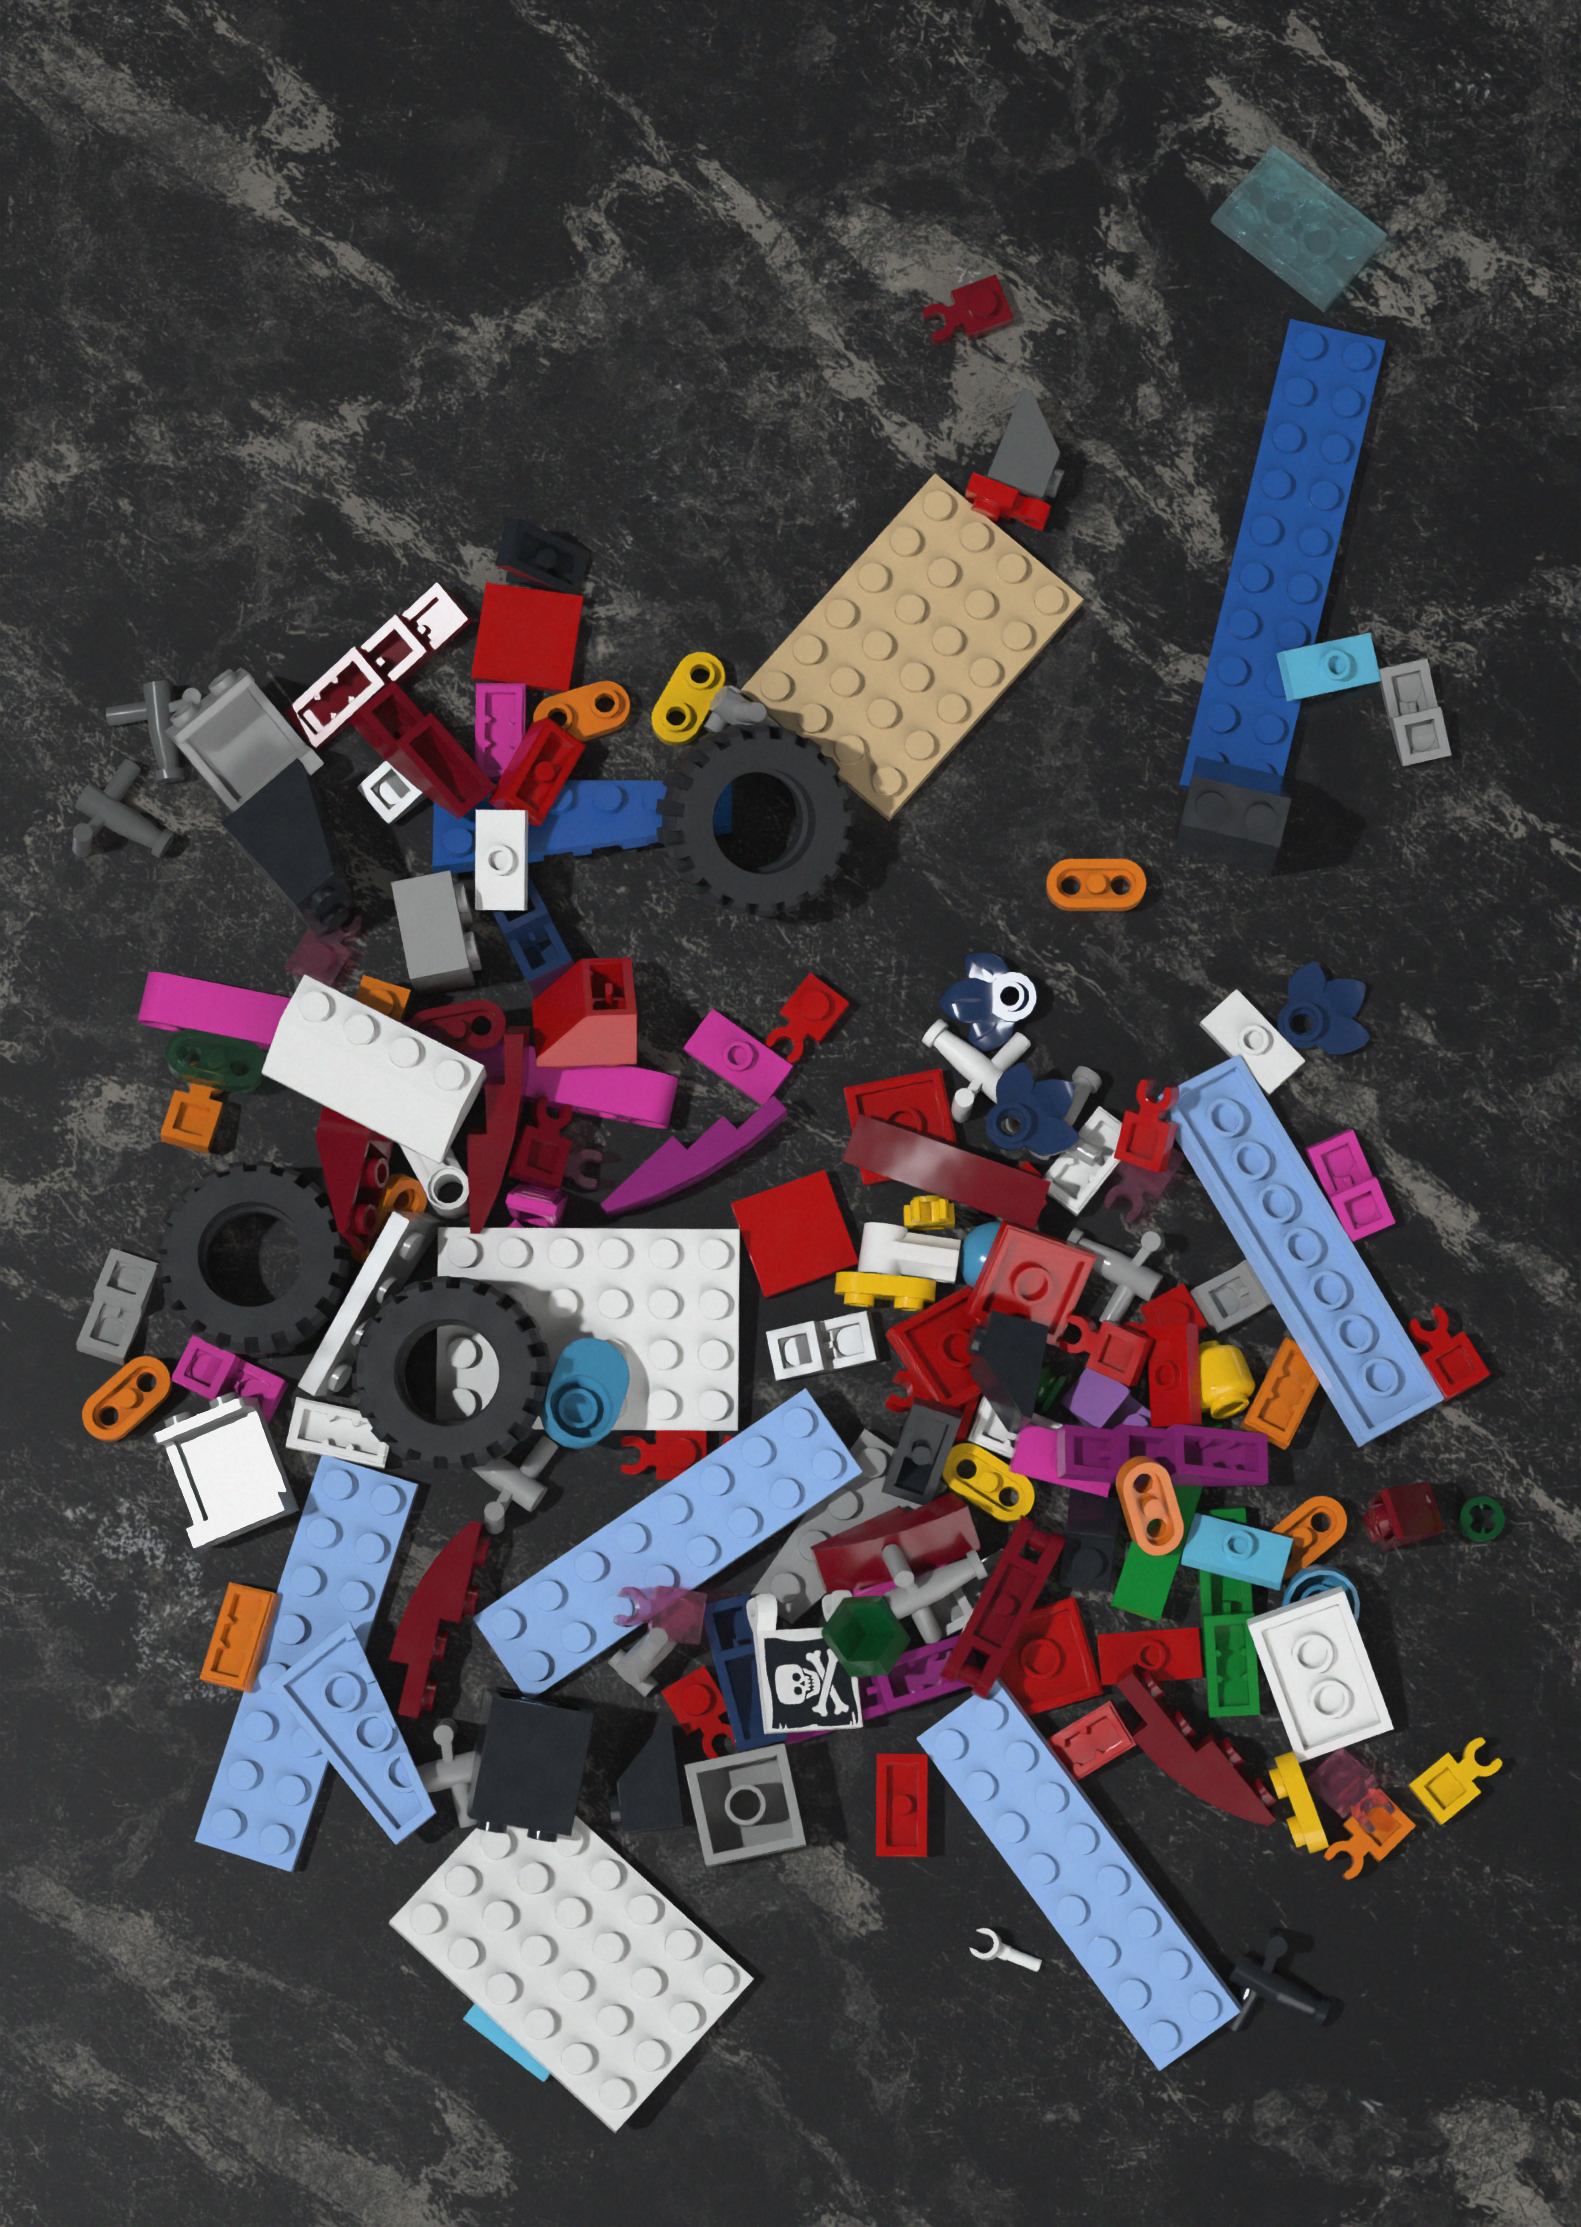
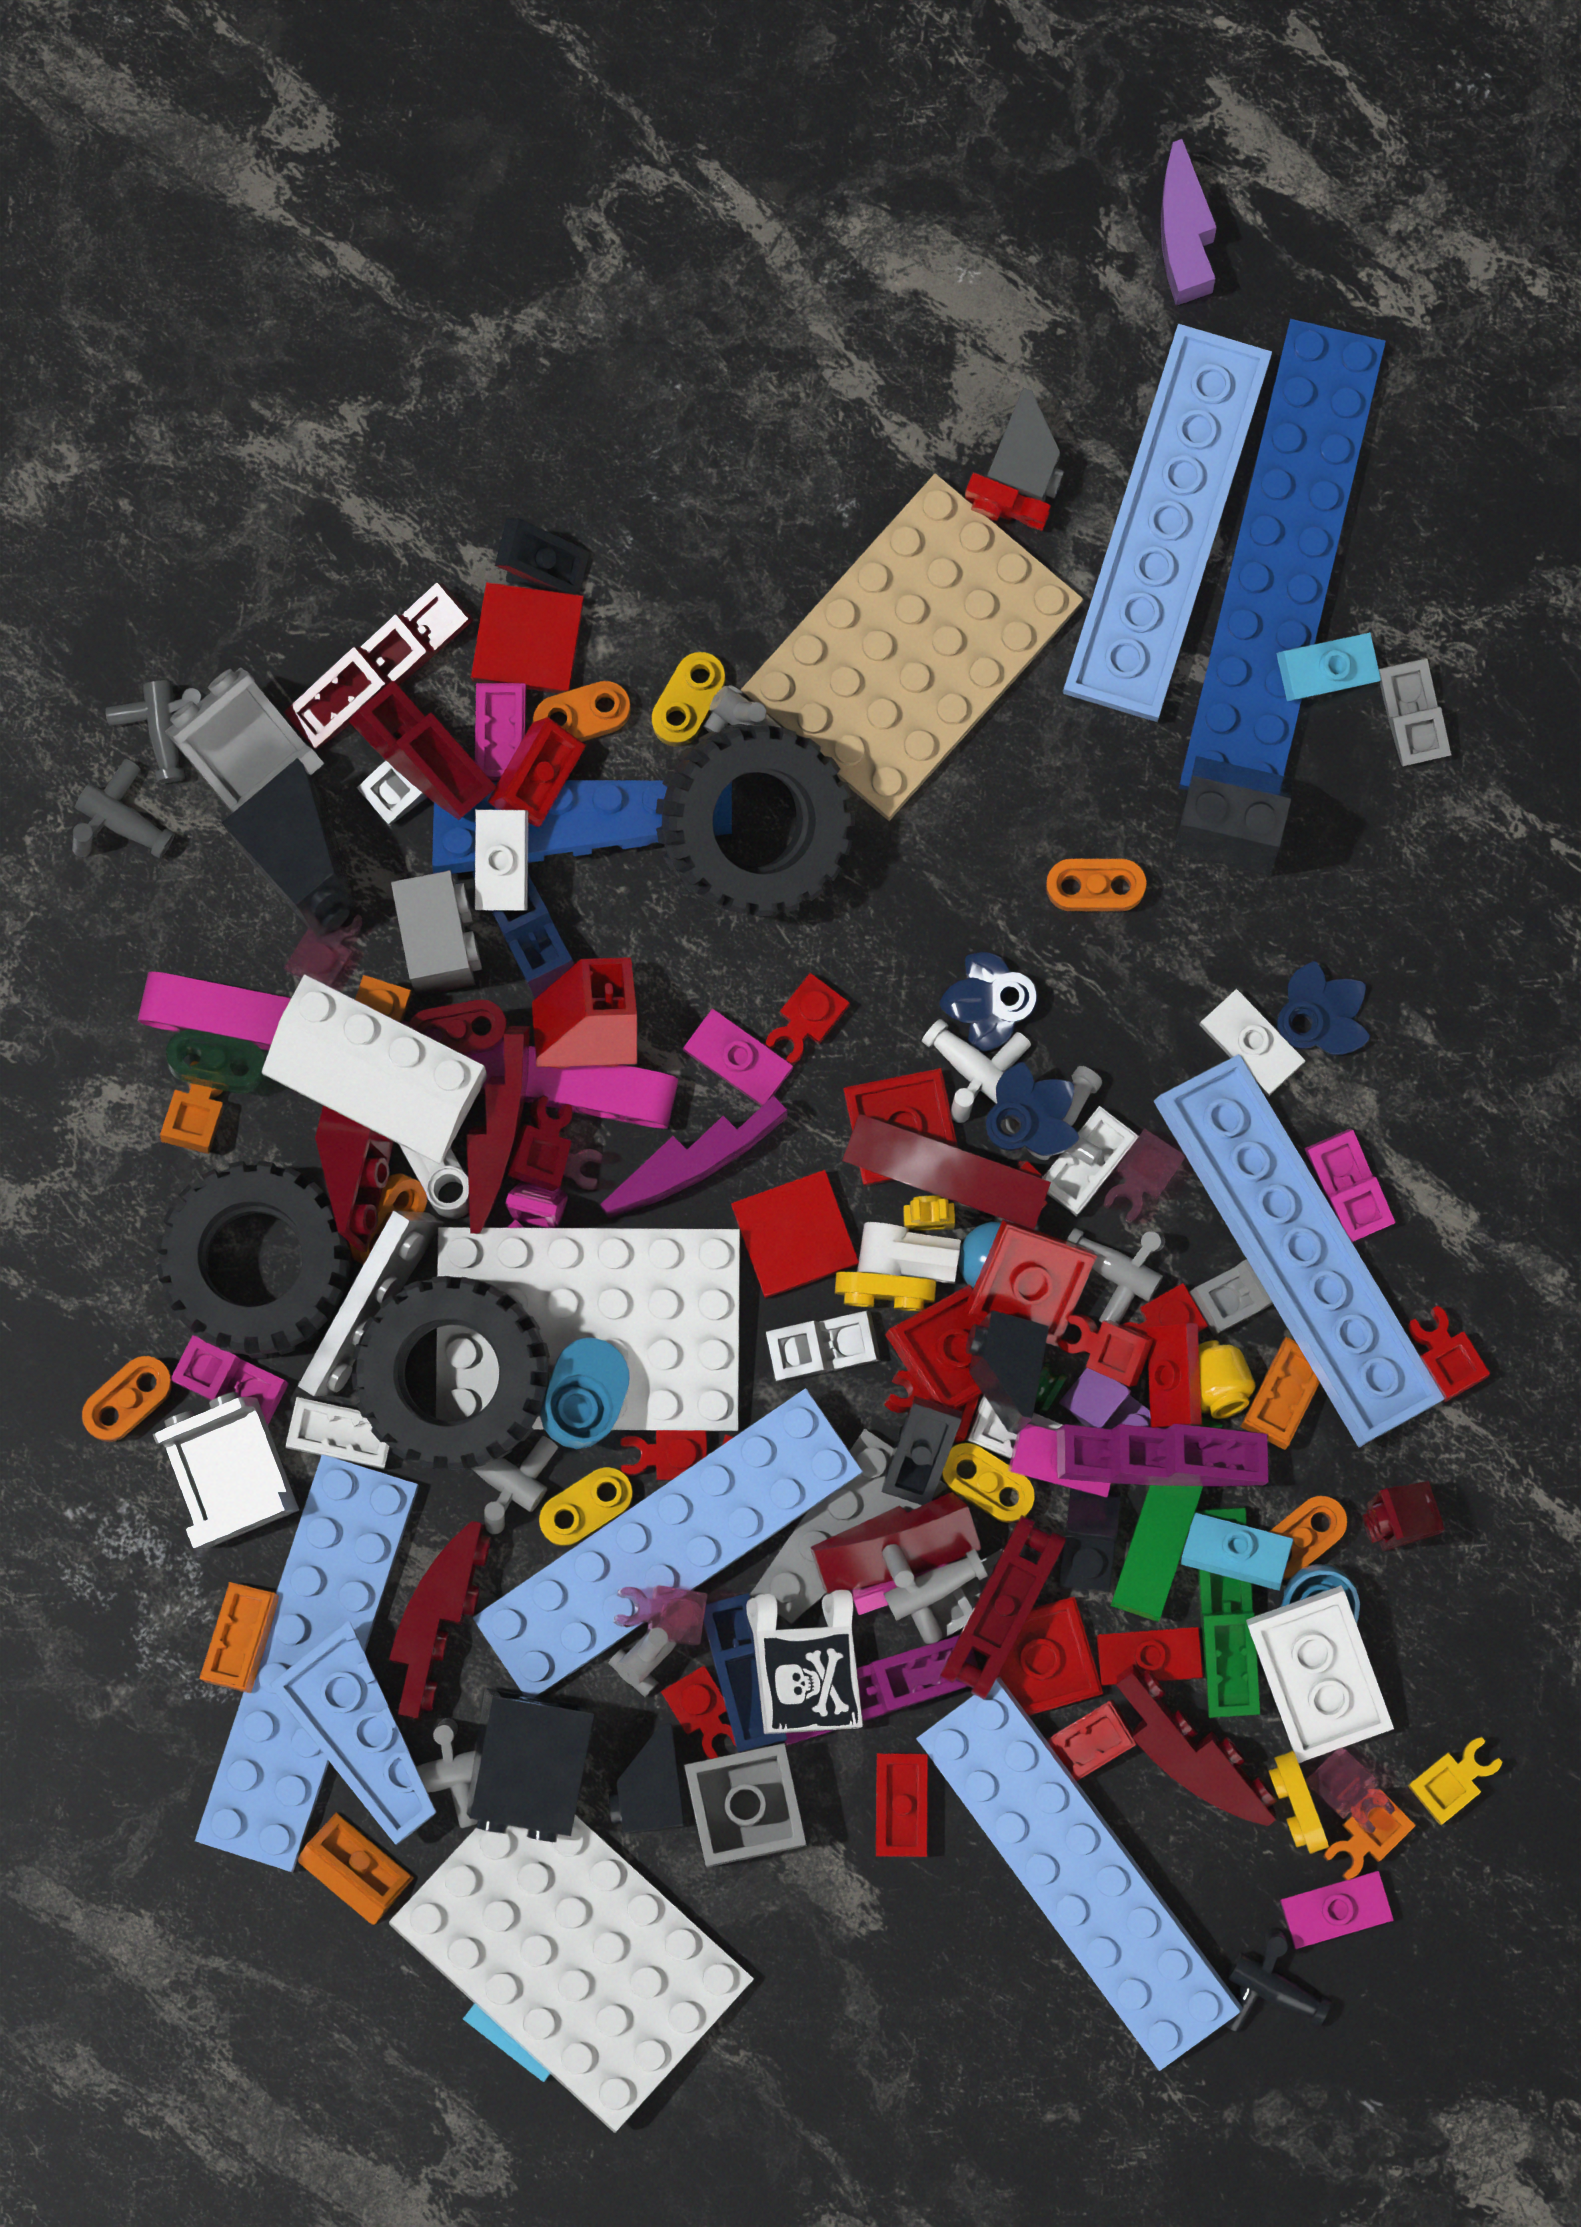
light grey slope [76,1248,158,1366] -> none
dark green panel [821,1595,911,1677] -> none
dark red plate [922,274,1014,345] -> none
white hand [970,1928,1042,1972] -> none
red plate [1114,1078,1179,1173] -> none
orange plate [1116,1456,1184,1556] -> none
clear light blue plate [1211,144,1387,312] -> none
dark green bush [1457,1496,1505,1542] -> none
none -> orange slope [298,1812,414,1925]
none -> yellow plate [539,1467,633,1547]
none -> light blue plate [1063,324,1272,722]
none -> medium lavender slope [1161,139,1217,306]
none -> dark pink plate [1280,1871,1393,1949]

